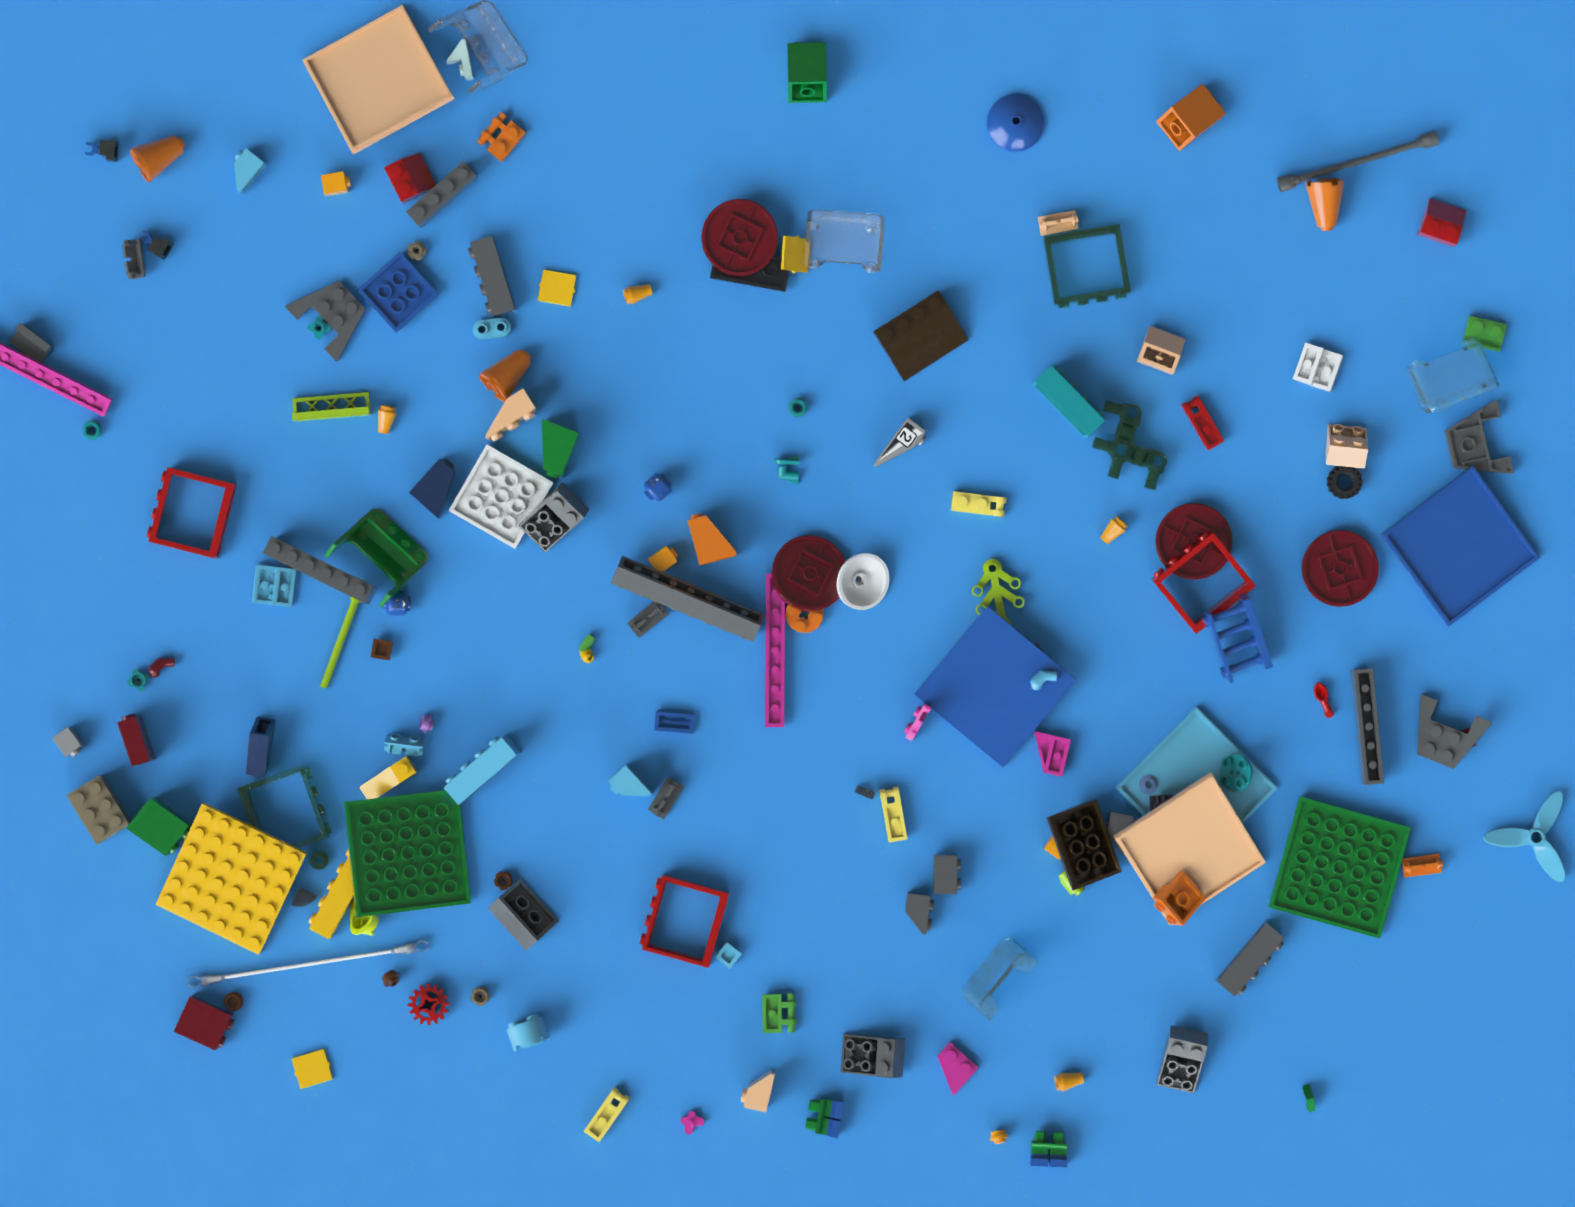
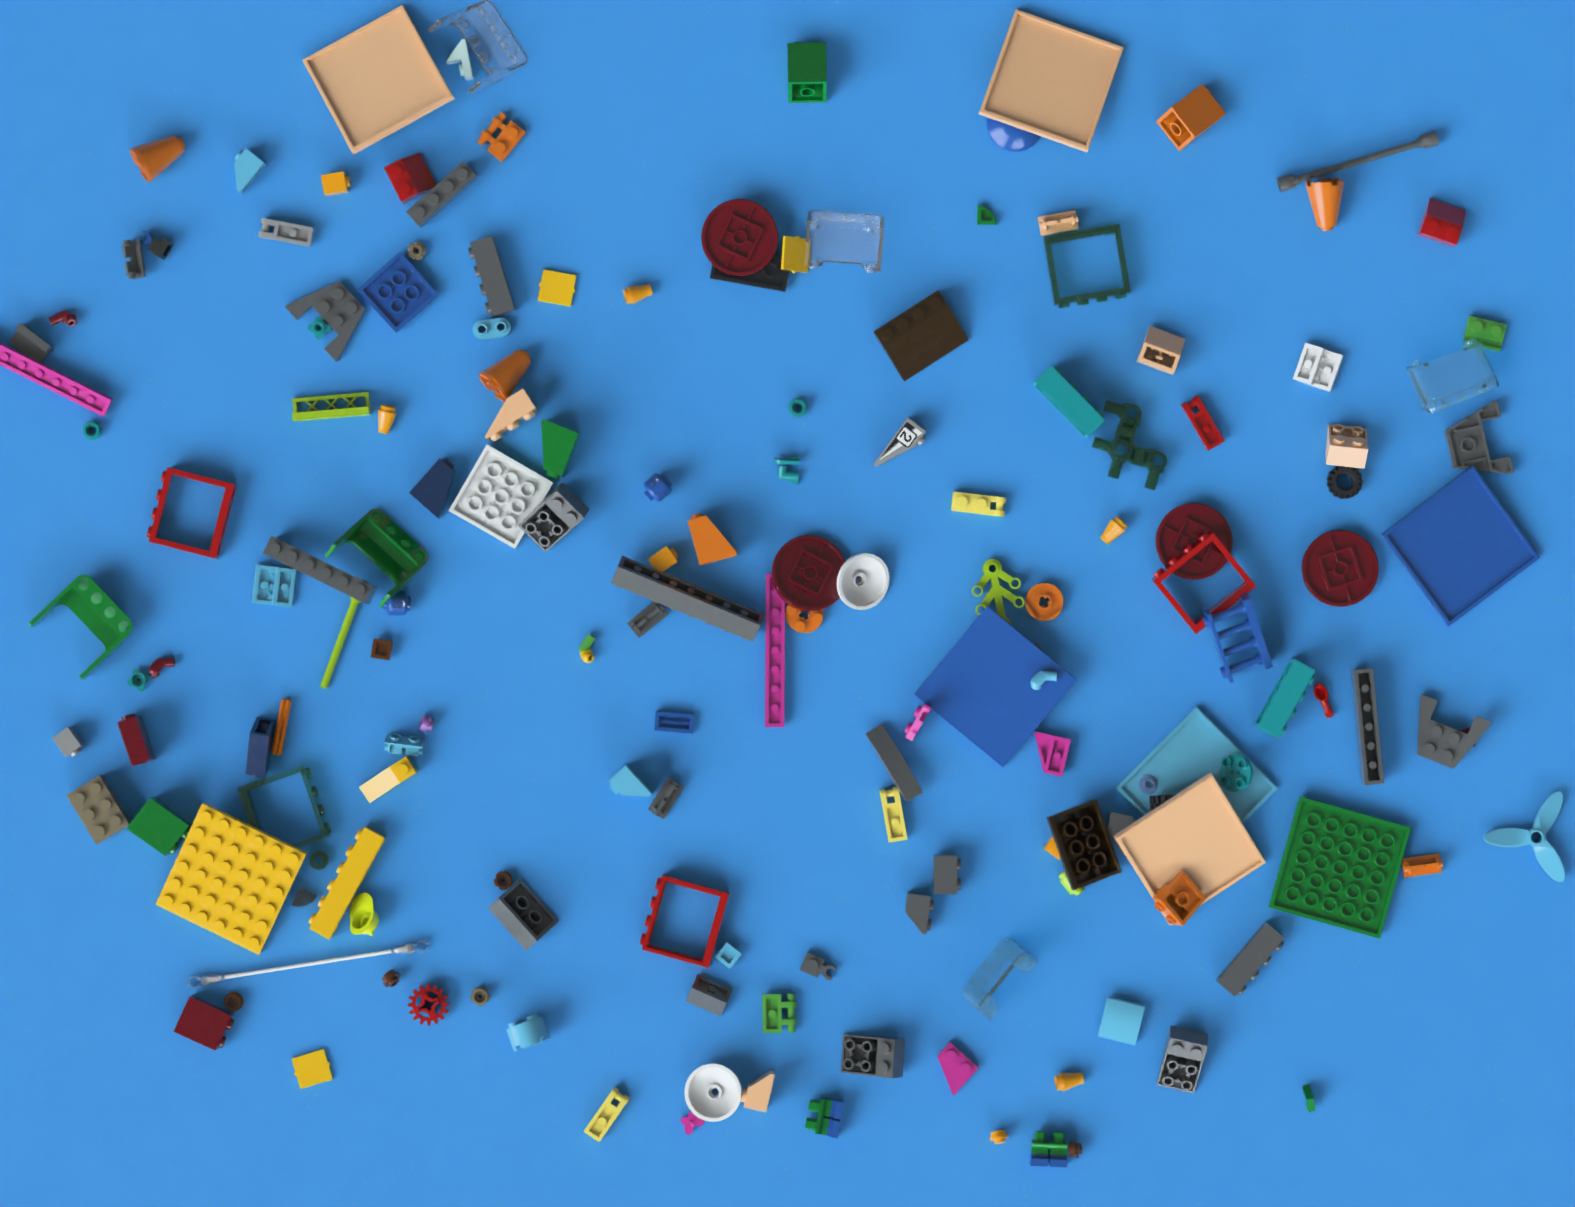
pearl dark grey piece [85,140,119,162] -> none
green plate [344,790,471,917] -> none
medium azure wedge [444,735,521,805] -> none
clear smoke tile [855,786,875,800] -> none
none -> green windscreen [28,575,133,680]
none -> dark red arm [48,310,78,327]
none -> light grey plate [258,218,314,247]
none -> orange axle [271,699,292,755]
none -> white dish [684,1064,742,1122]
none -> dark grey panel [686,974,733,1016]
none -> dark grey plate [800,952,836,980]
none -> dark grey slope [865,724,923,802]
none -> green tile [977,205,996,225]
none -> light nougat tile [979,9,1124,152]
none -> orange plate [1025,583,1063,621]
none -> reddish brown plate [1068,1139,1082,1158]
none -> medium azure slope [1098,996,1145,1045]
none -> teal brick [1253,659,1316,738]

